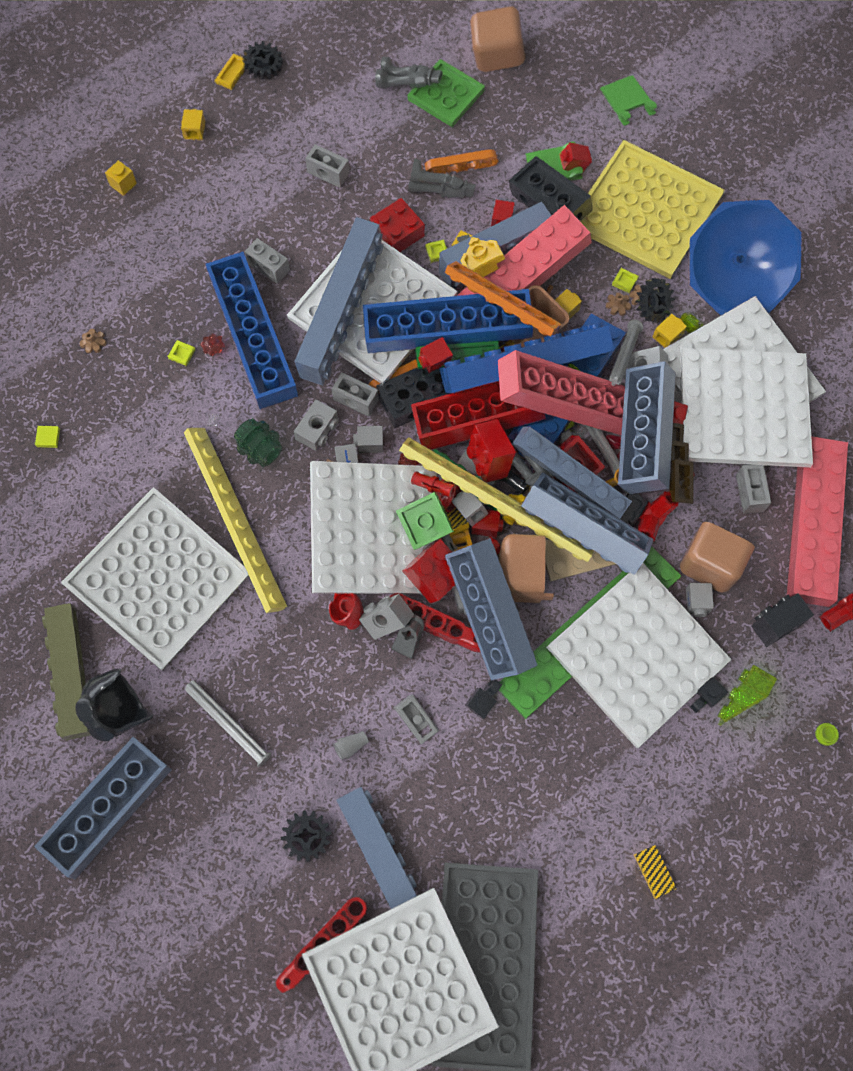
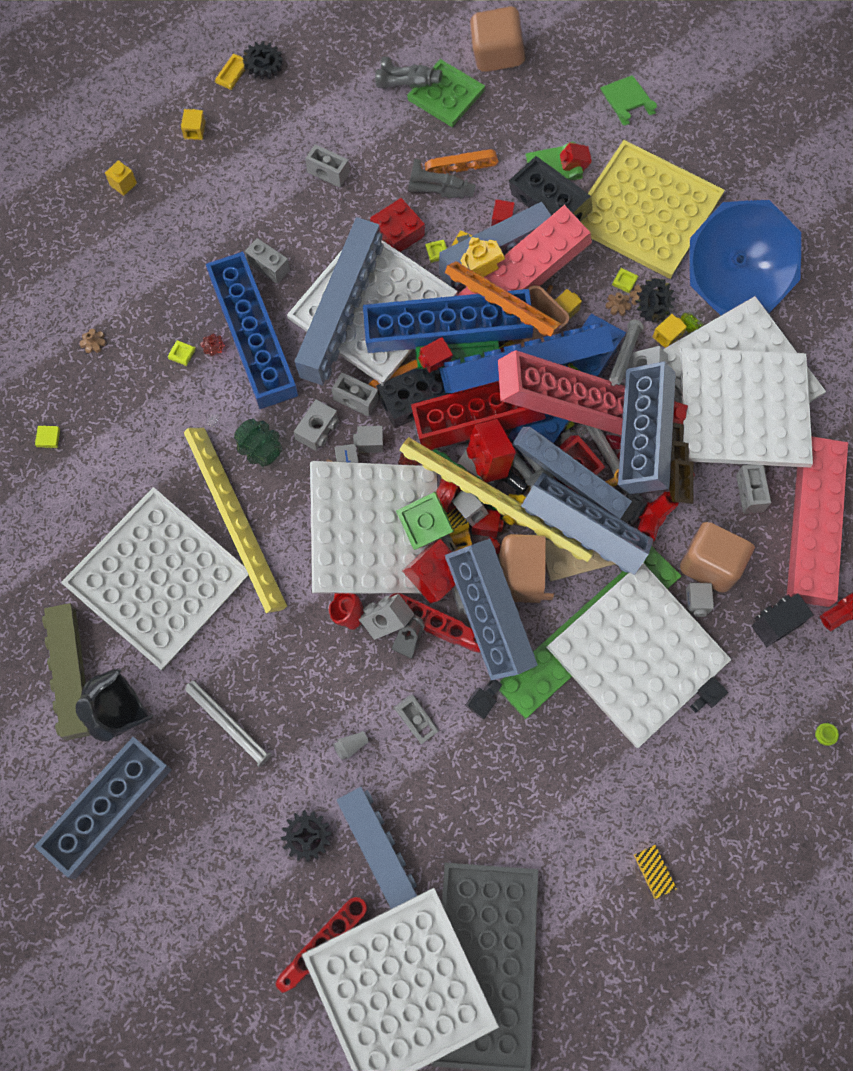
red pin [411,471,456,498] -> none
clear neon green slope [717,665,777,726] -> none

